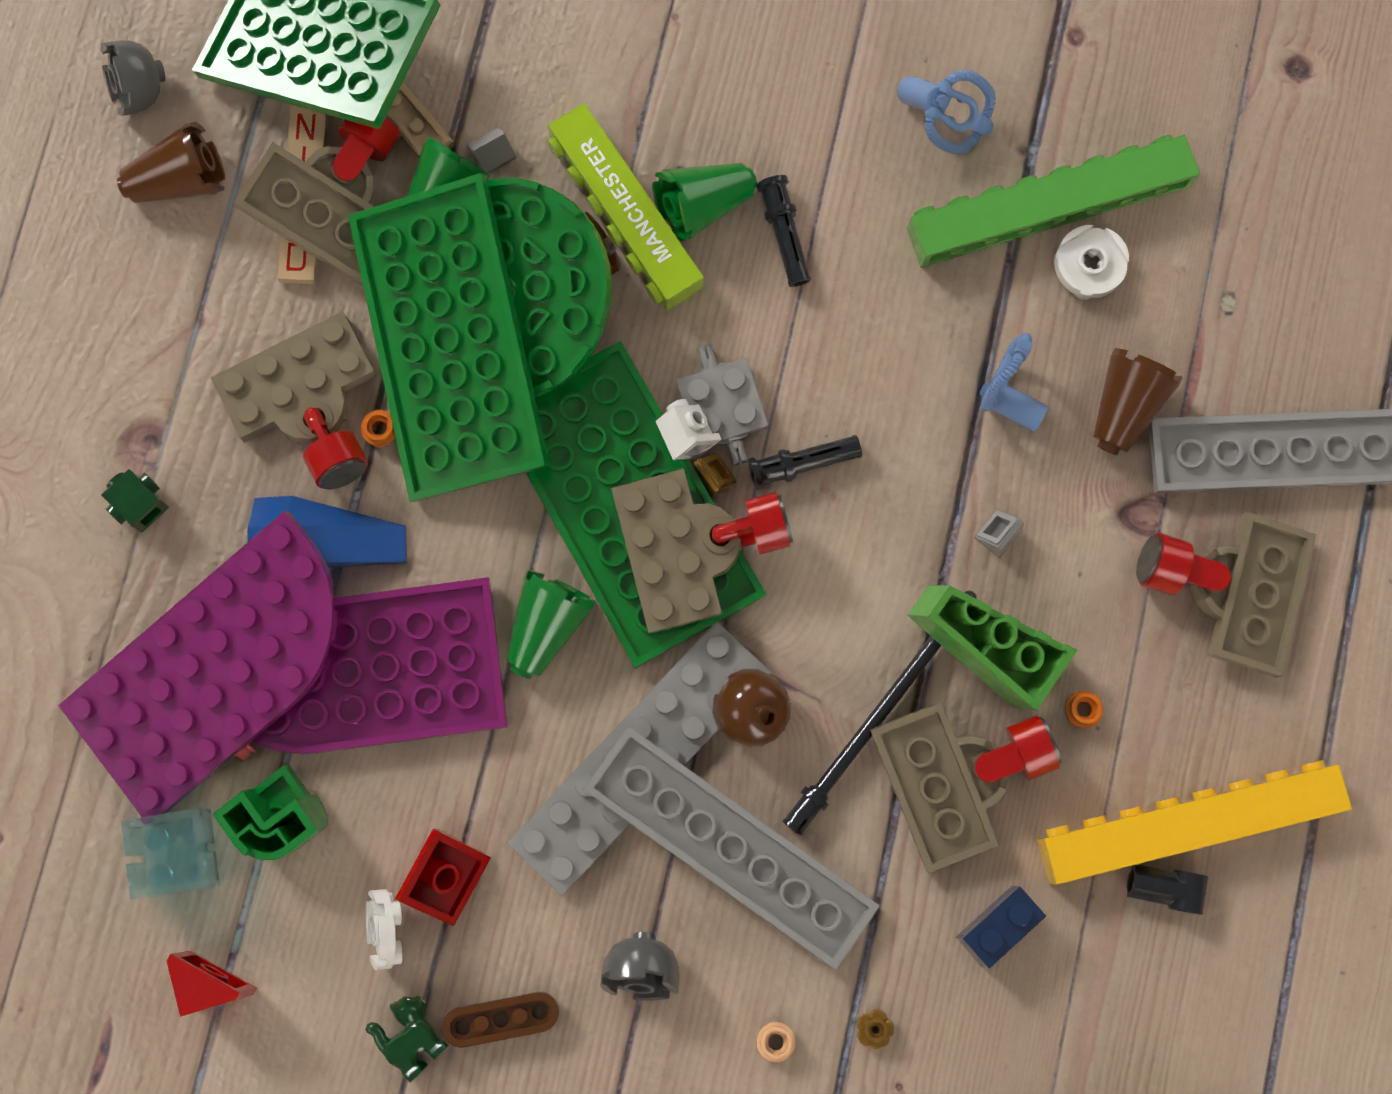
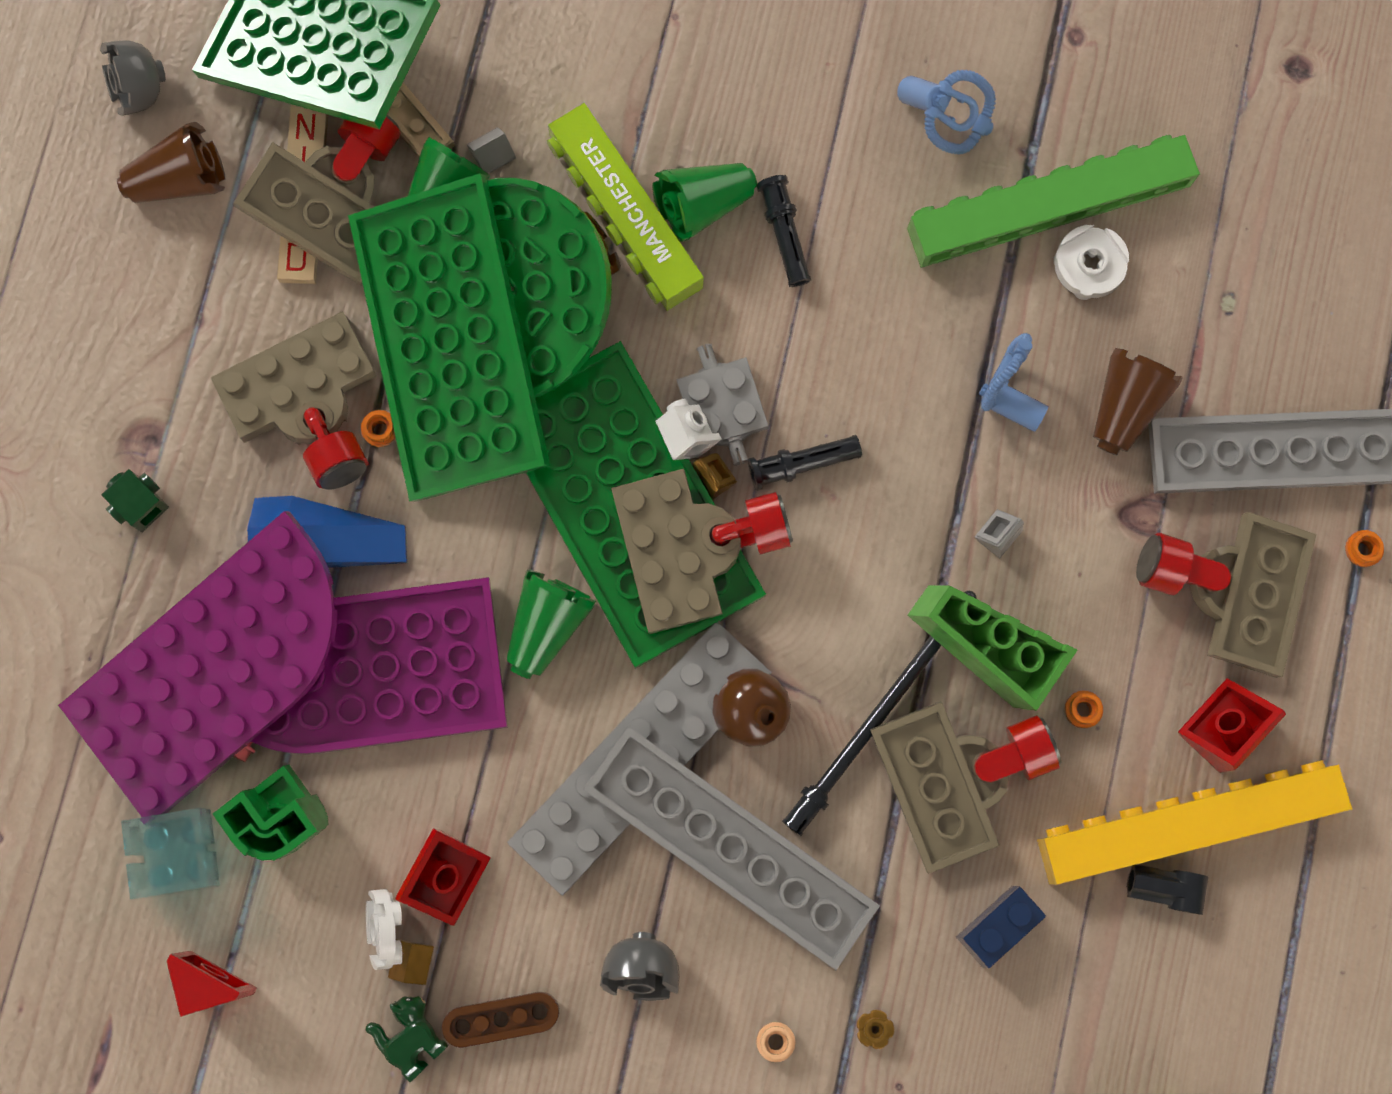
none -> pearl gold slope [388,939,434,985]
none -> red slope [1178,678,1286,773]
none -> orange plate [1345,530,1384,567]

